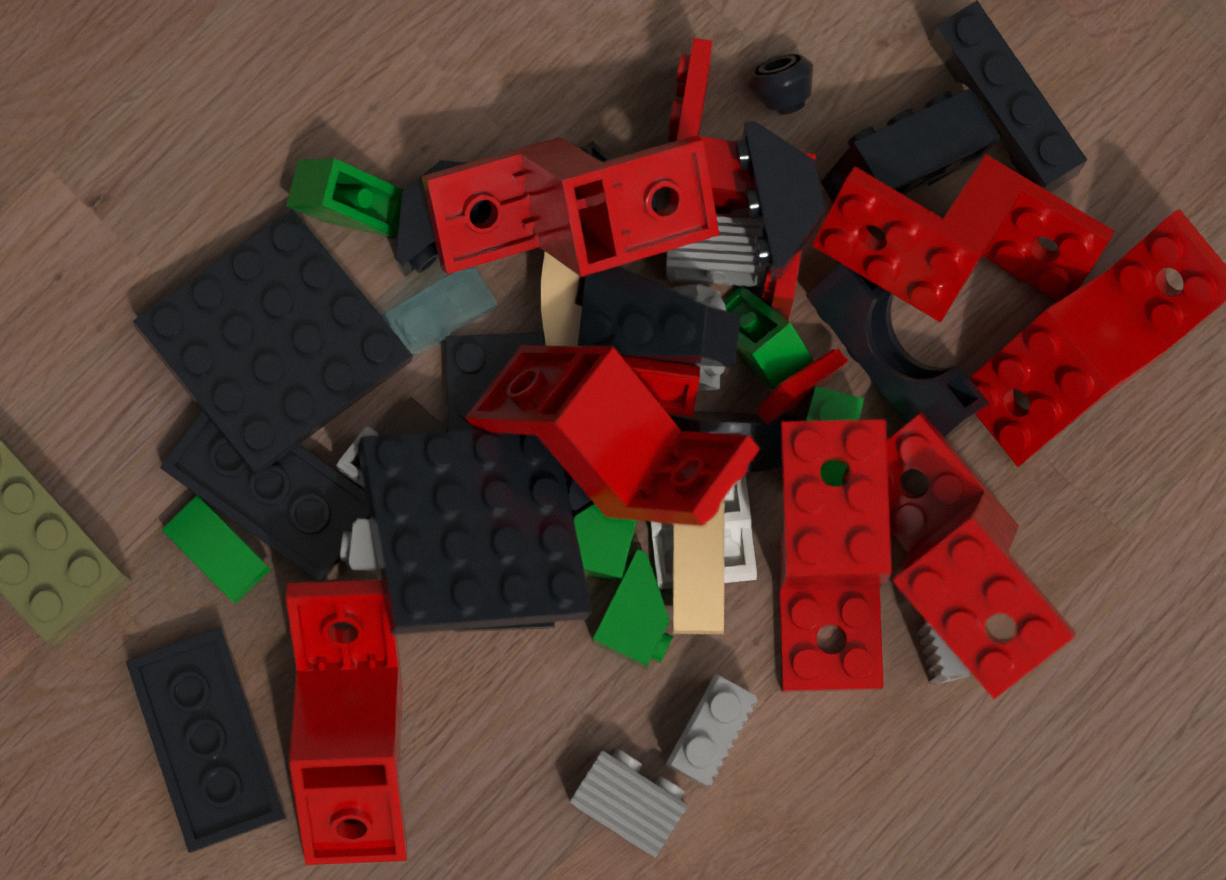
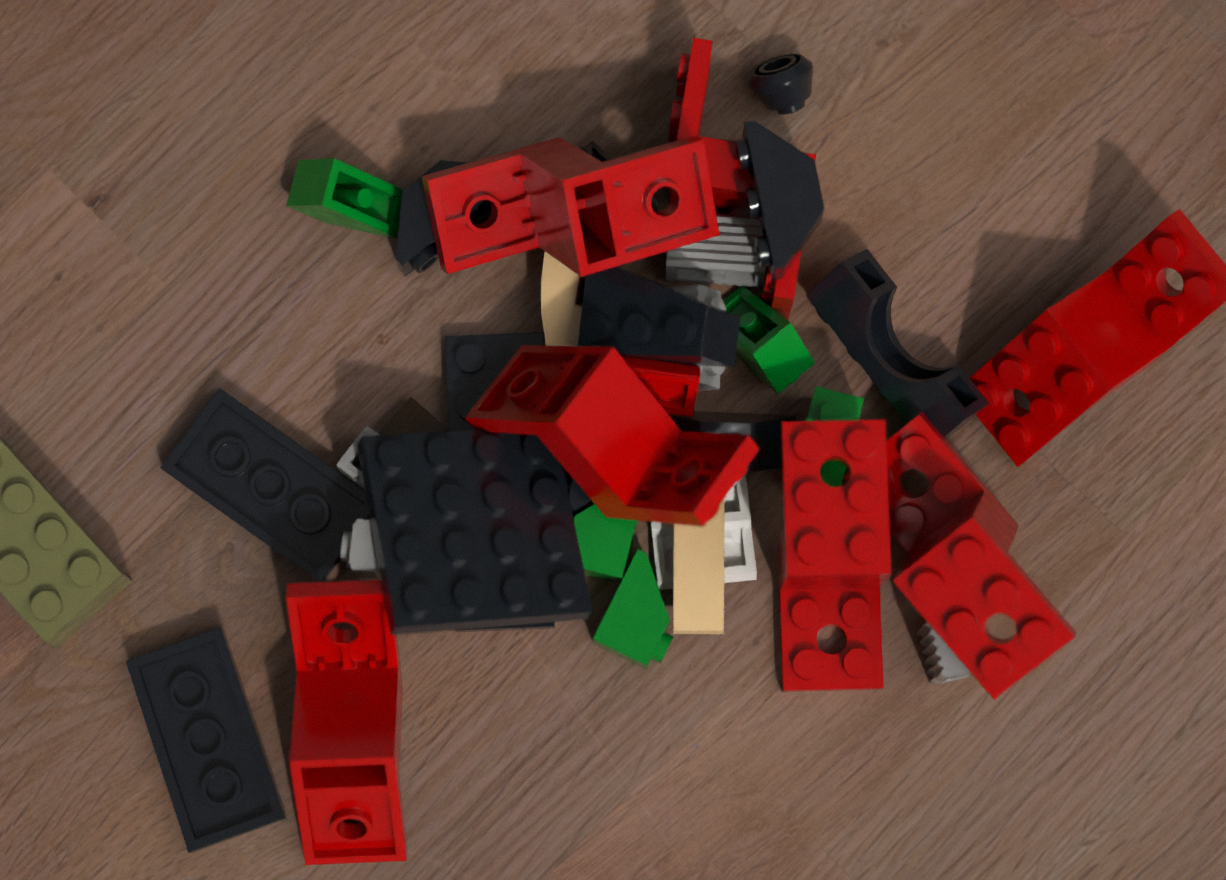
black plate [133,209,413,477] -> none
green slope [162,495,271,605] -> none
clear light blue slope [383,266,498,356] -> none
light grey brick [570,749,689,859] -> none
light grey brick [666,674,758,788] -> none
red tile [756,348,849,425] -> none
red bracket [812,155,1115,323] -> none
black wedge [821,88,1001,204] -> none
black arch [930,1,1087,193] -> none

